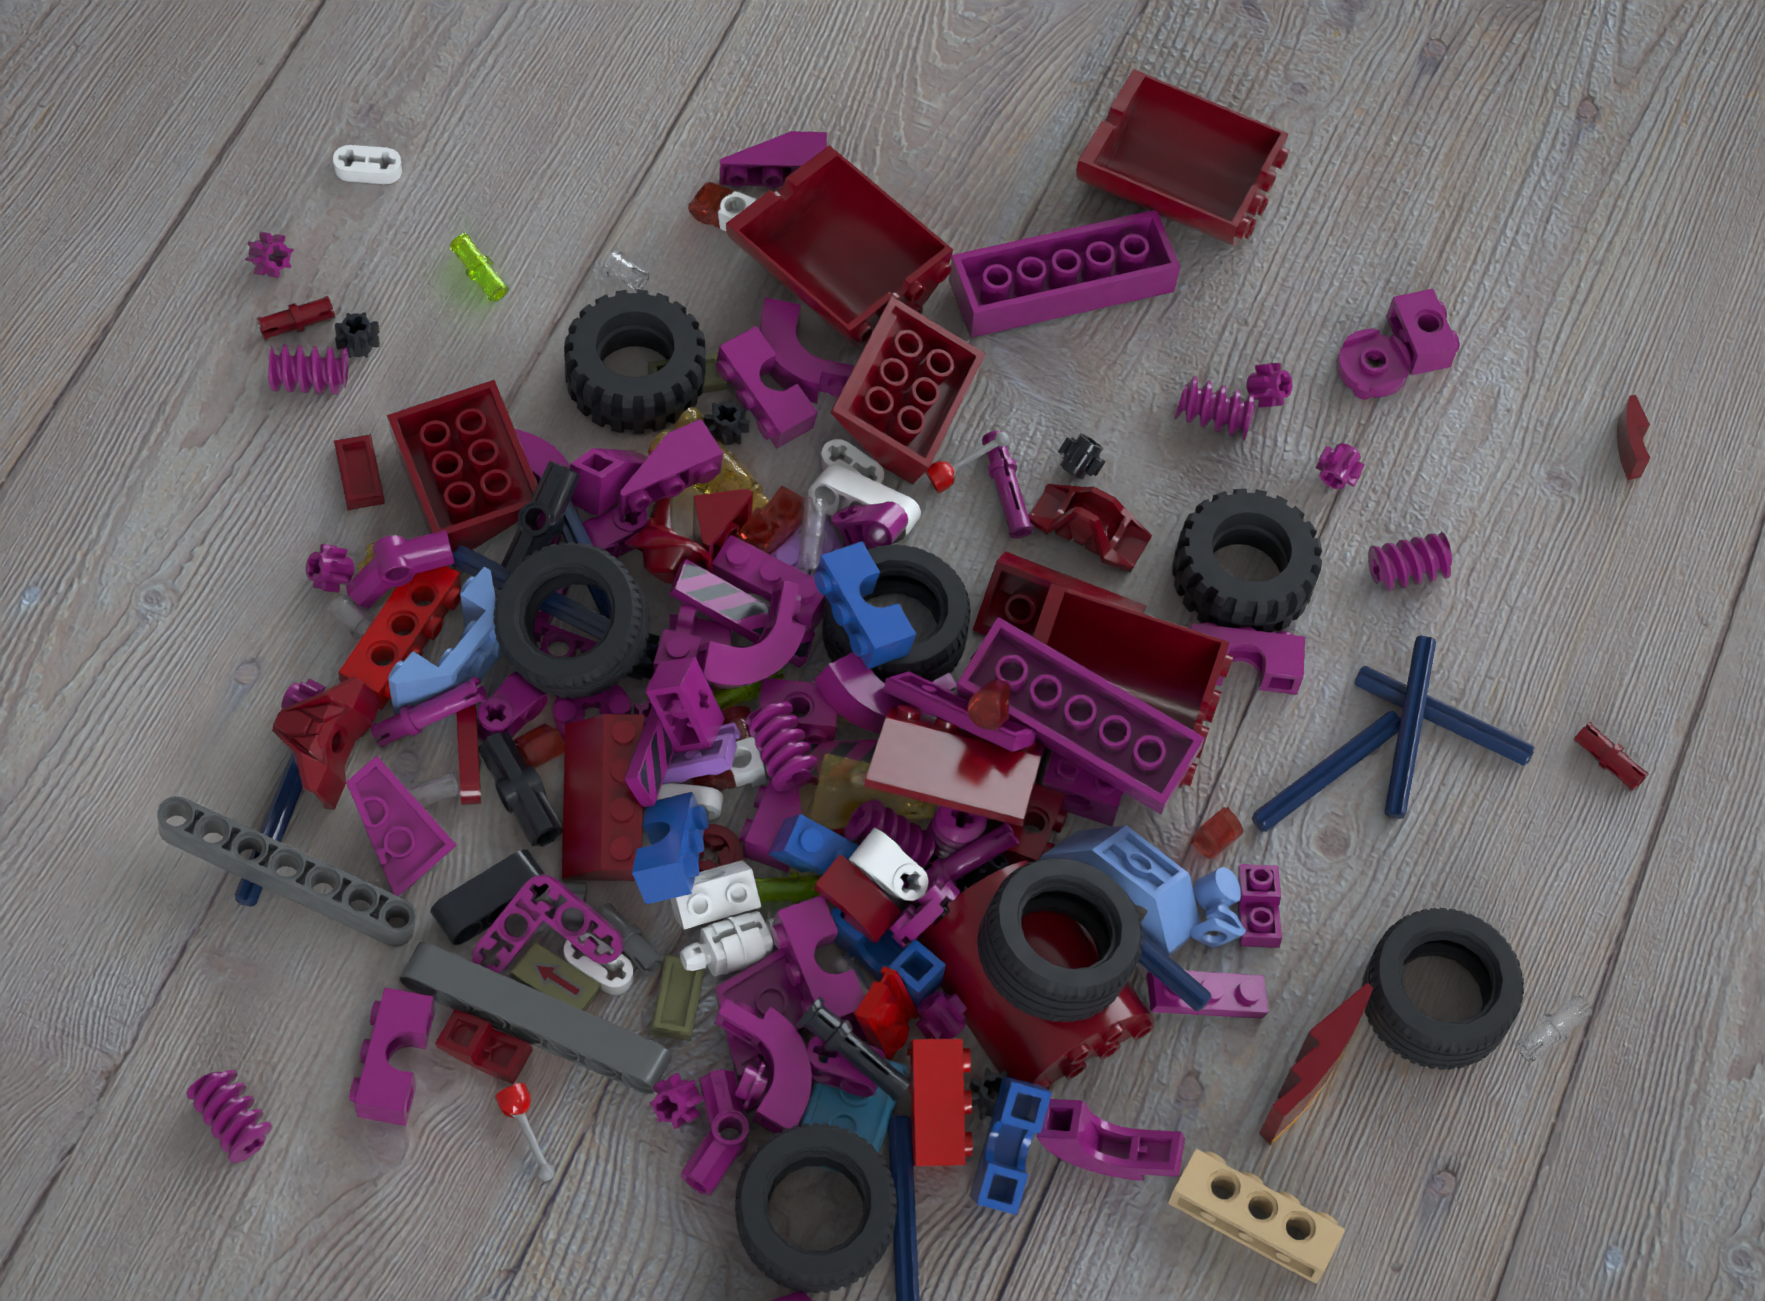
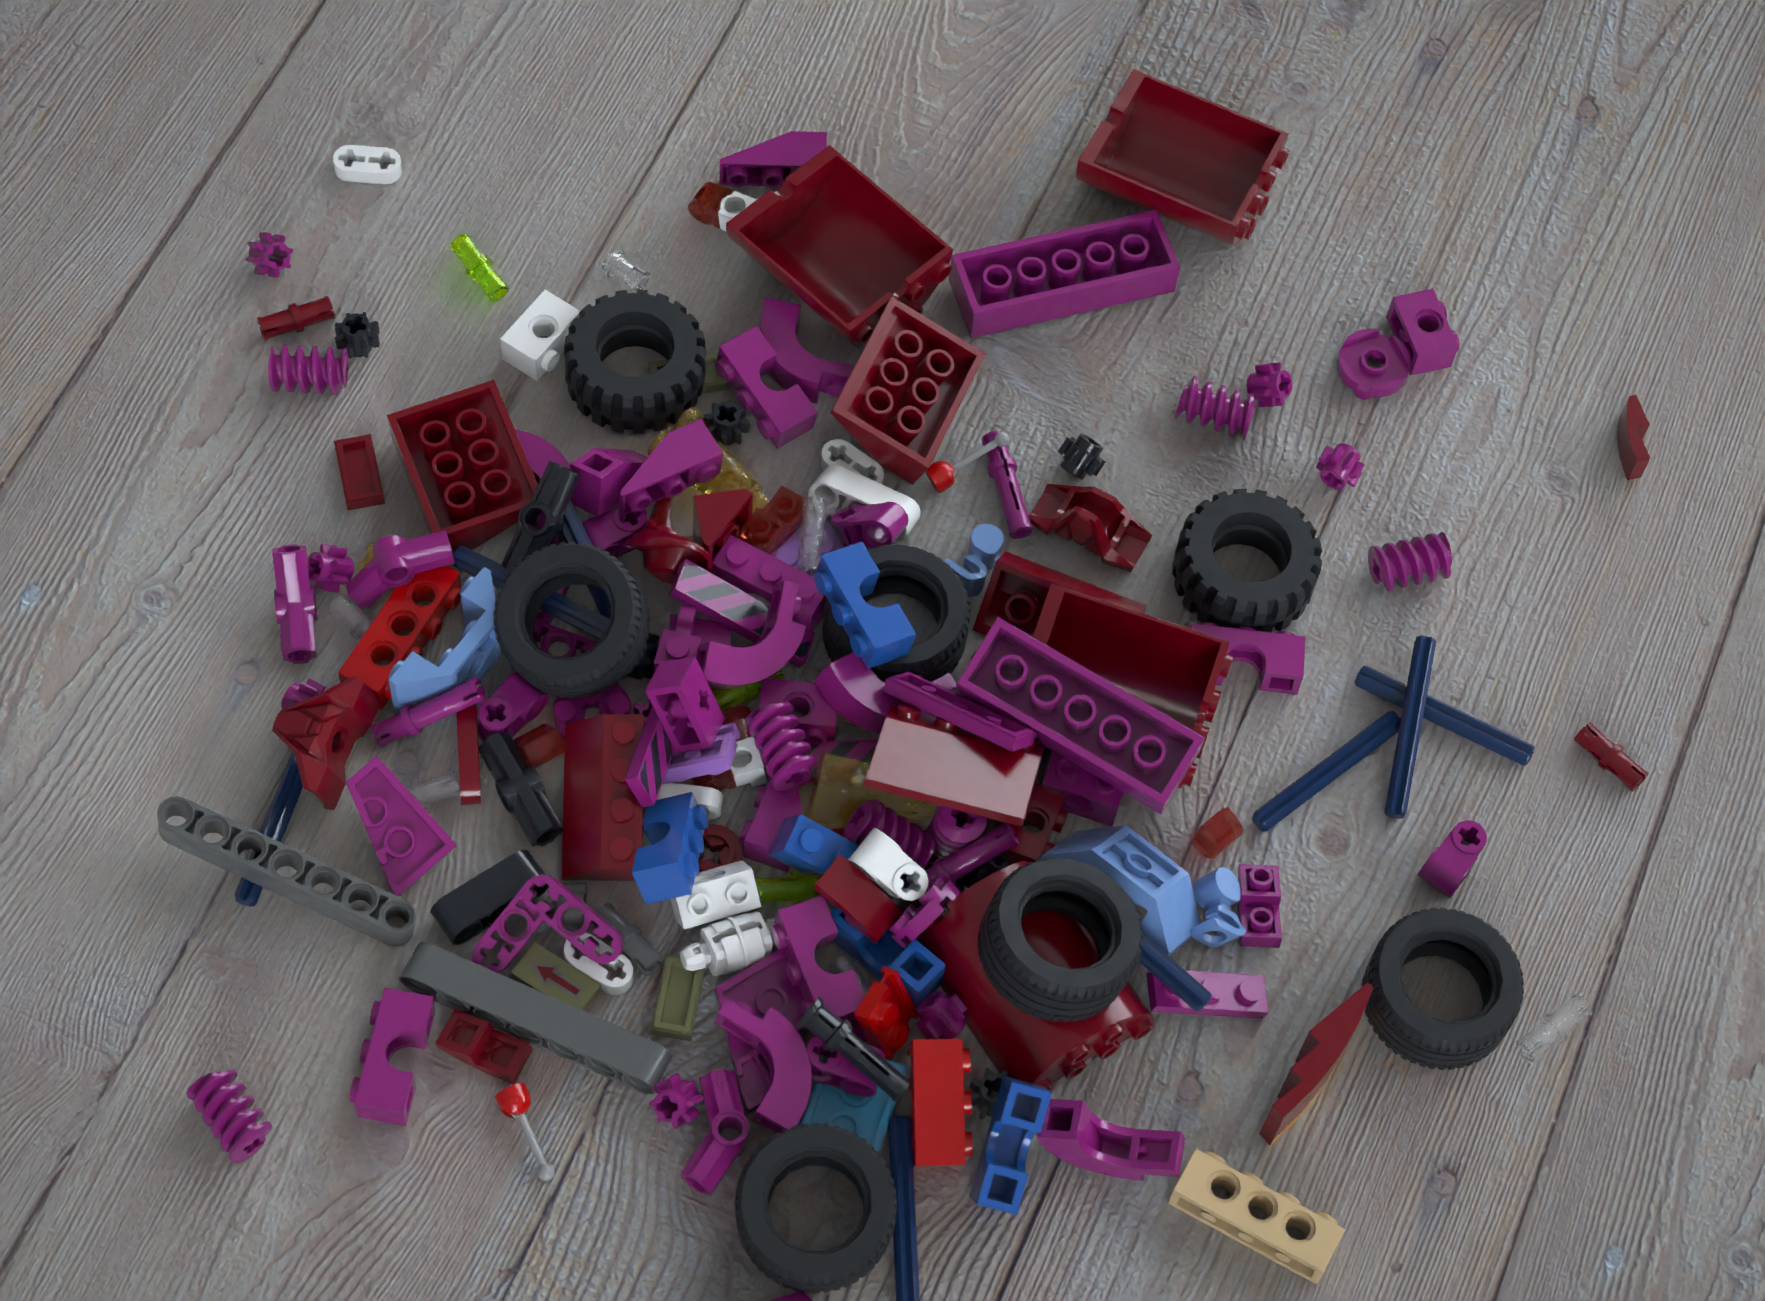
magenta plate [734,1062,769,1109] -> none
clear red brick [968,680,1010,730] -> none
none -> magenta piece [272,544,317,664]
none -> white brick [500,290,580,381]
none -> medium blue leg [945,524,1004,597]
none -> magenta piece [1417,820,1487,898]

